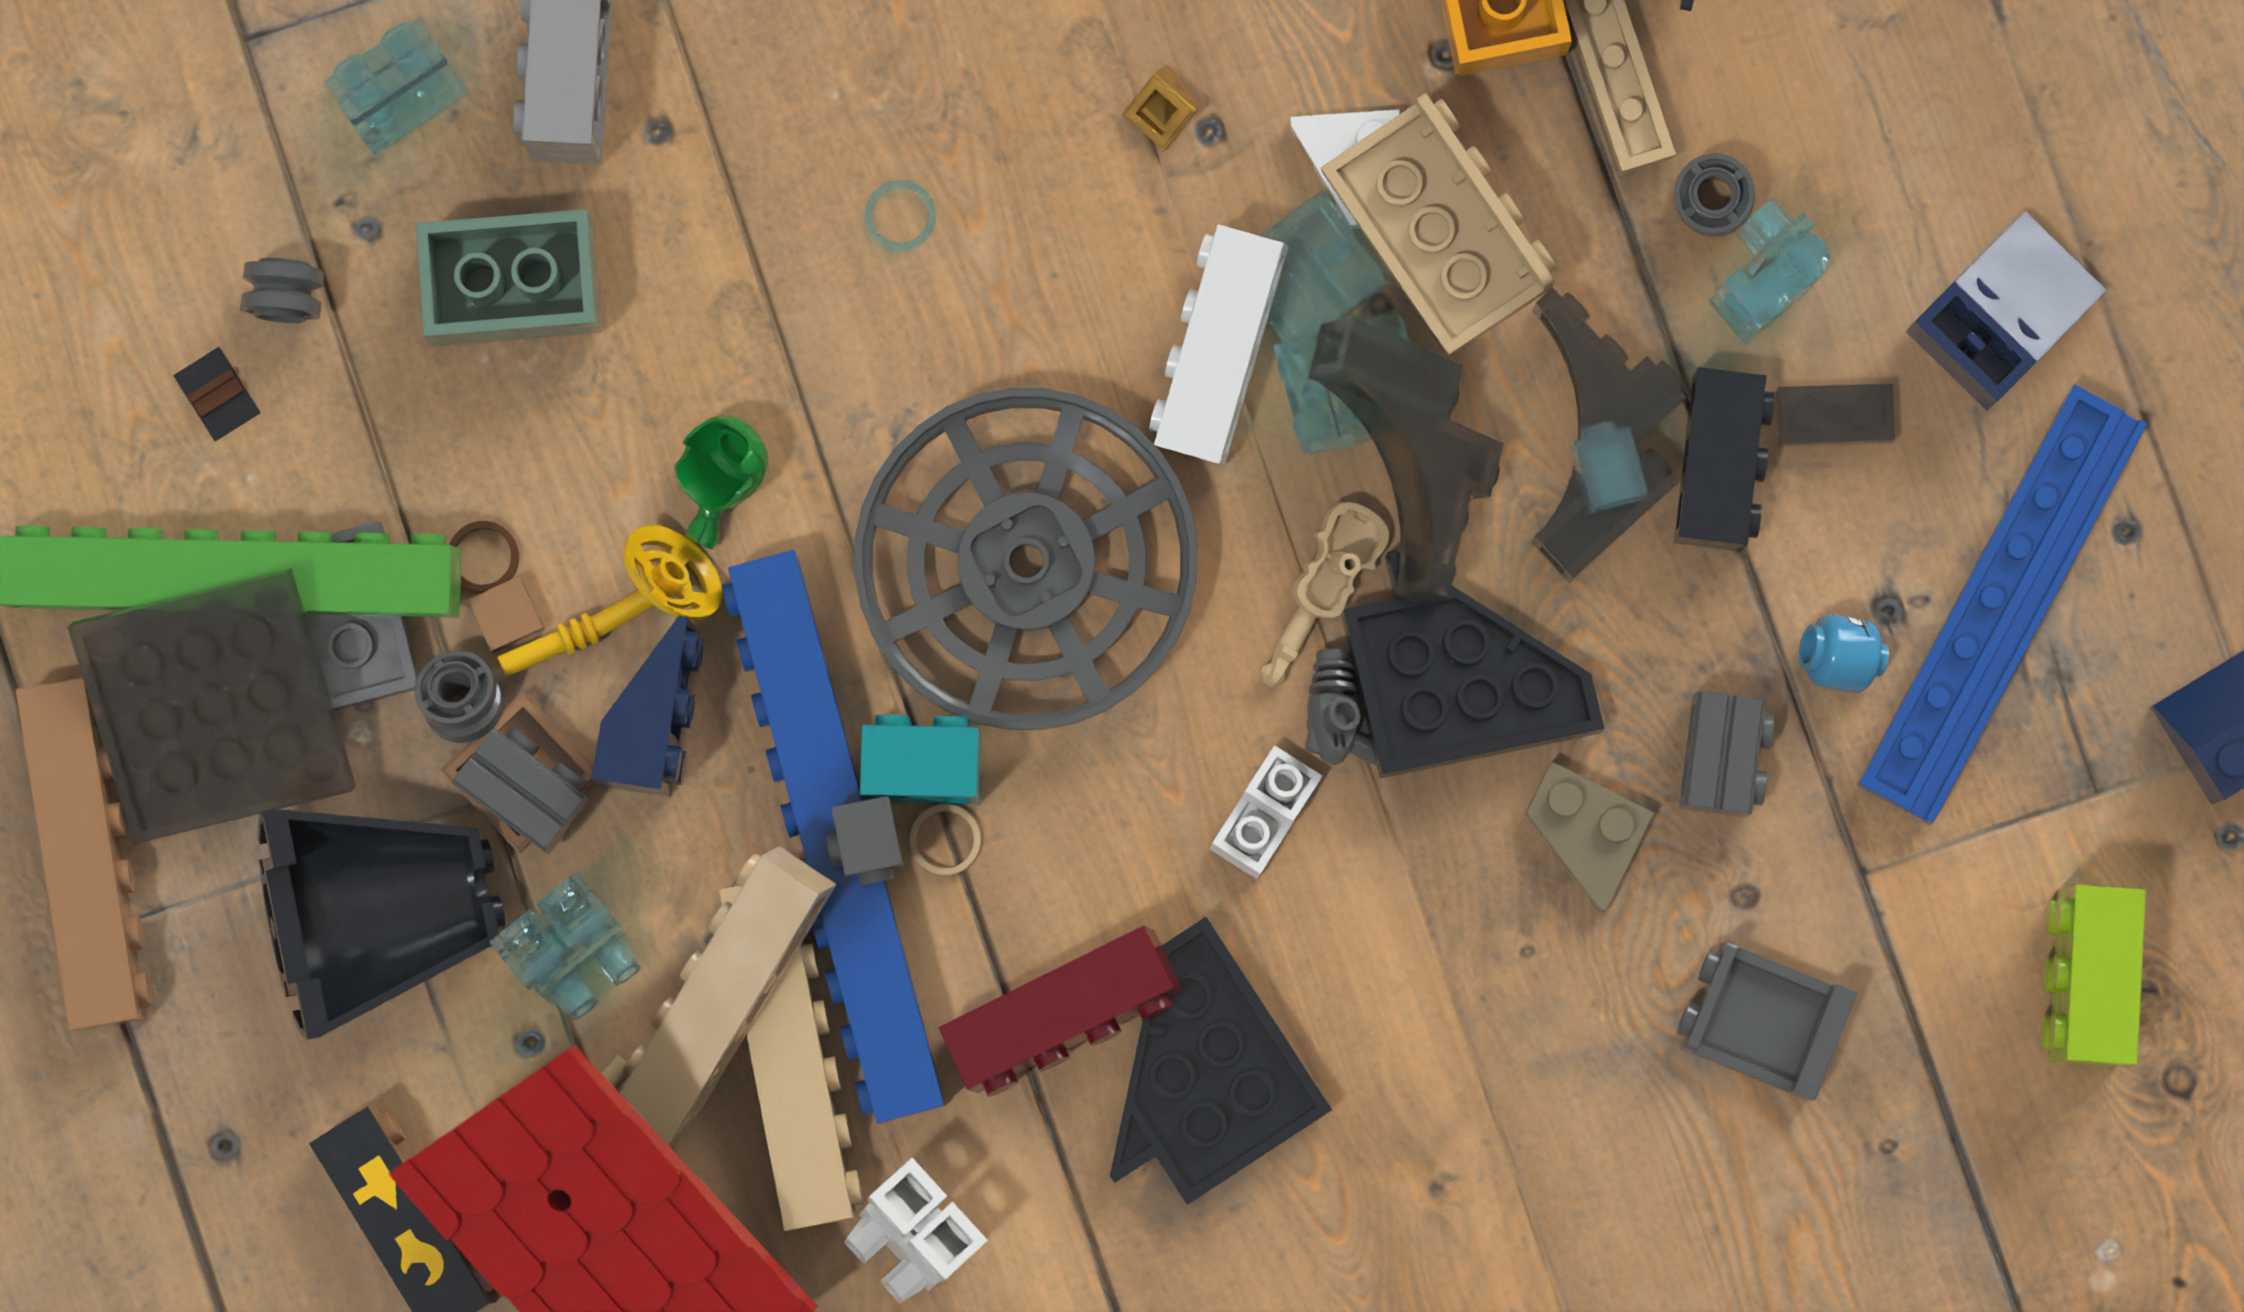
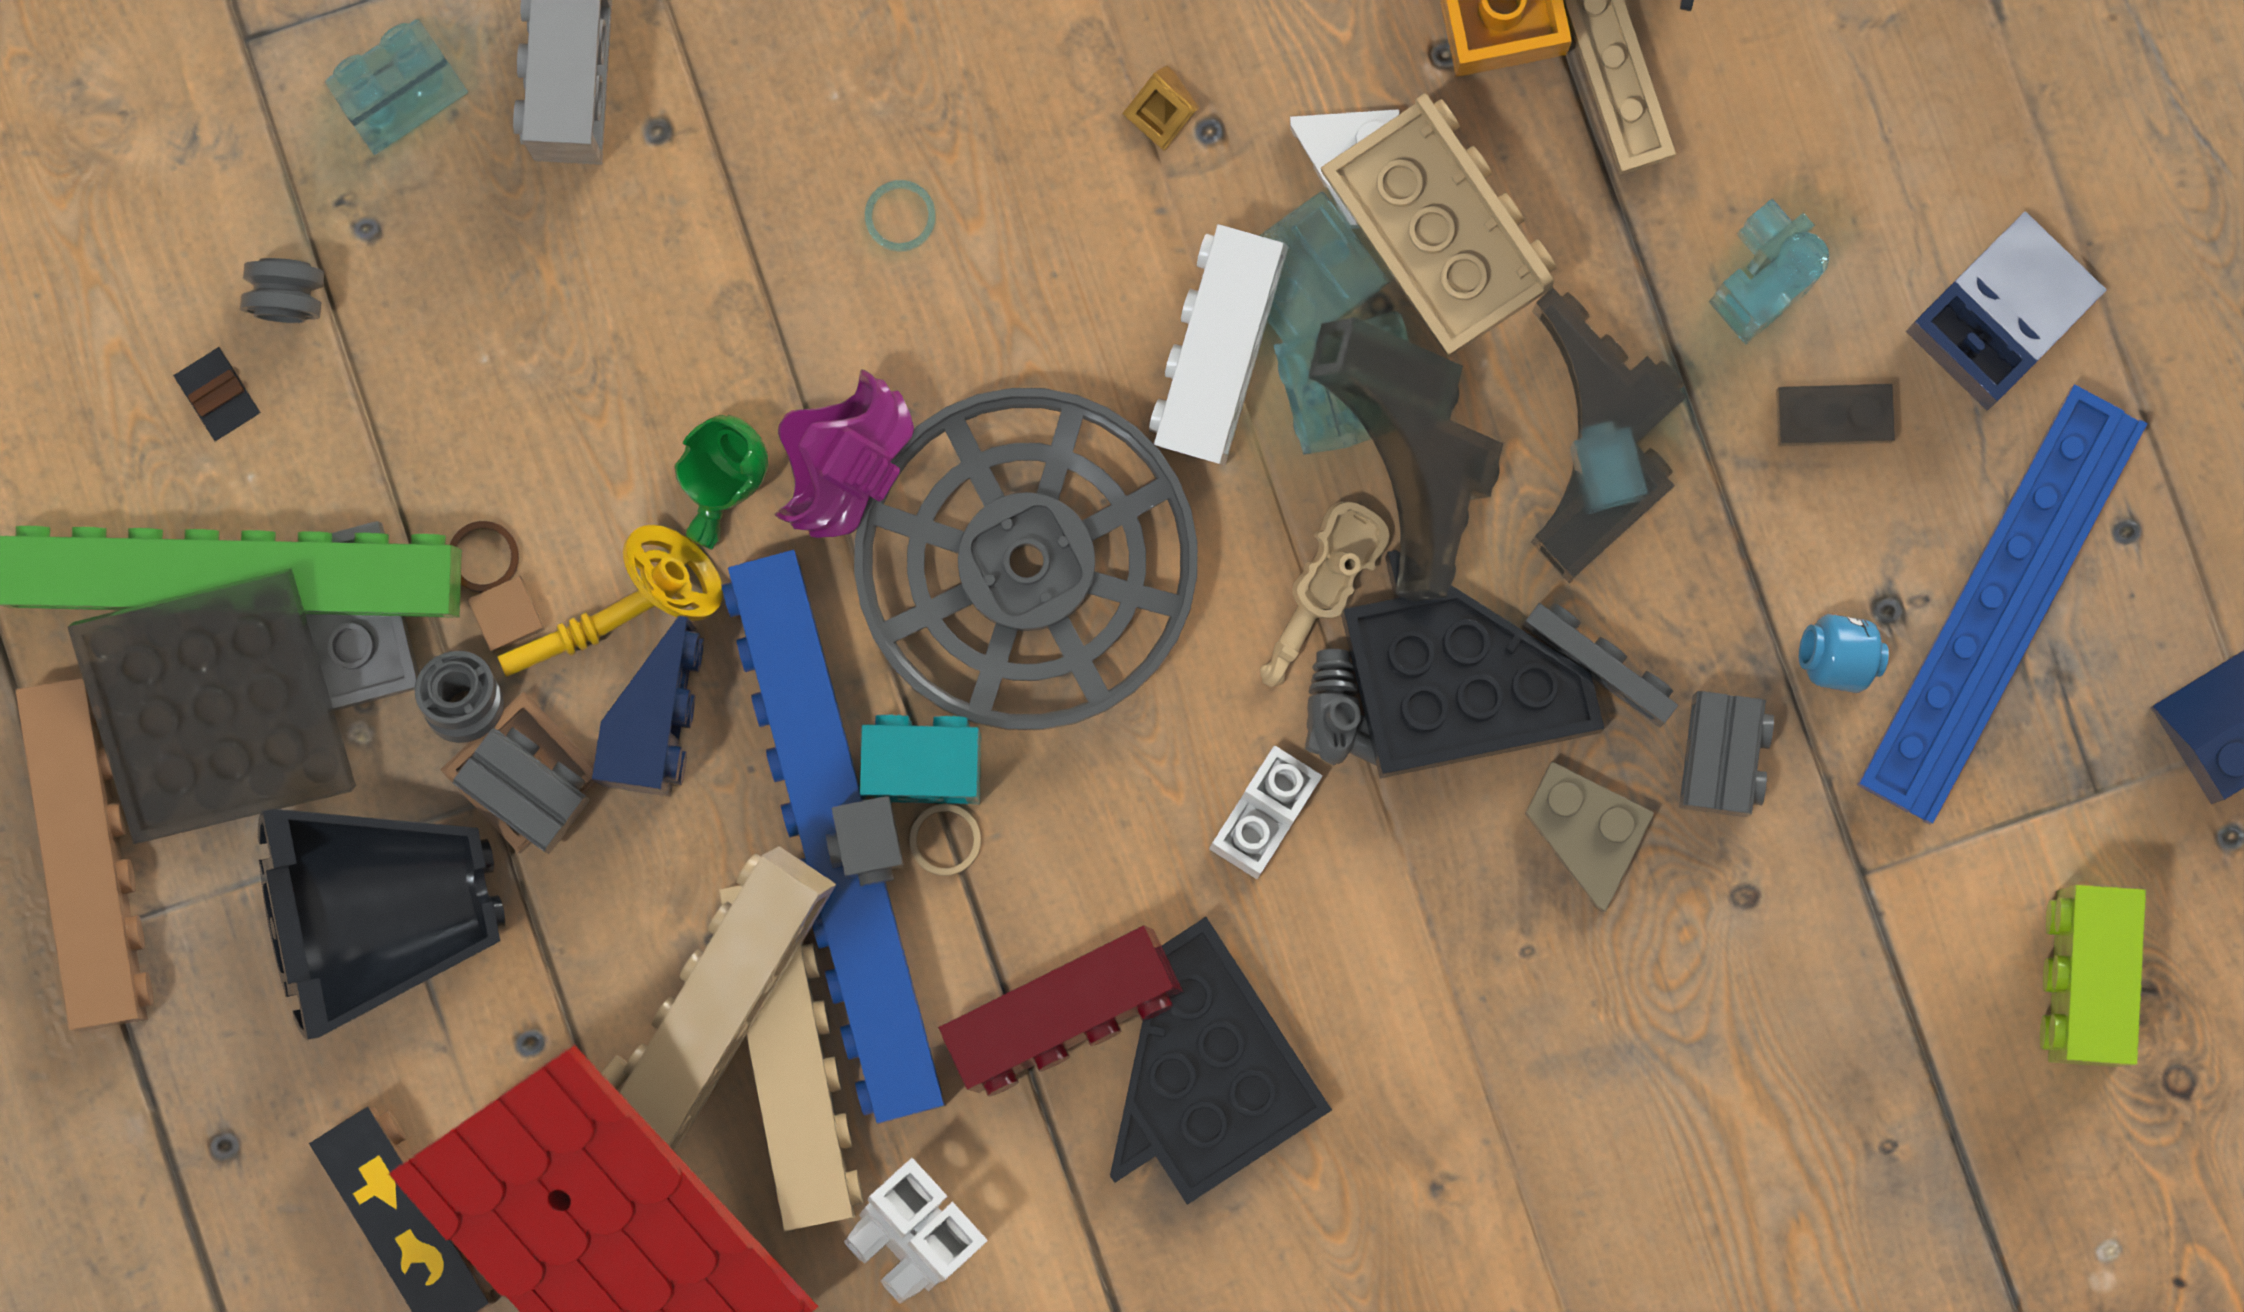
sand green brick [416,209,602,347] -> none
clear light blue hips [489,871,641,1020] -> none
dark grey wheel [1674,153,1755,237] -> none
black brick [1674,367,1774,551] -> none
dark grey panel [1676,941,1857,1101] -> none
none -> magenta piece [775,369,914,538]
none -> dark grey plate [1522,603,1678,728]

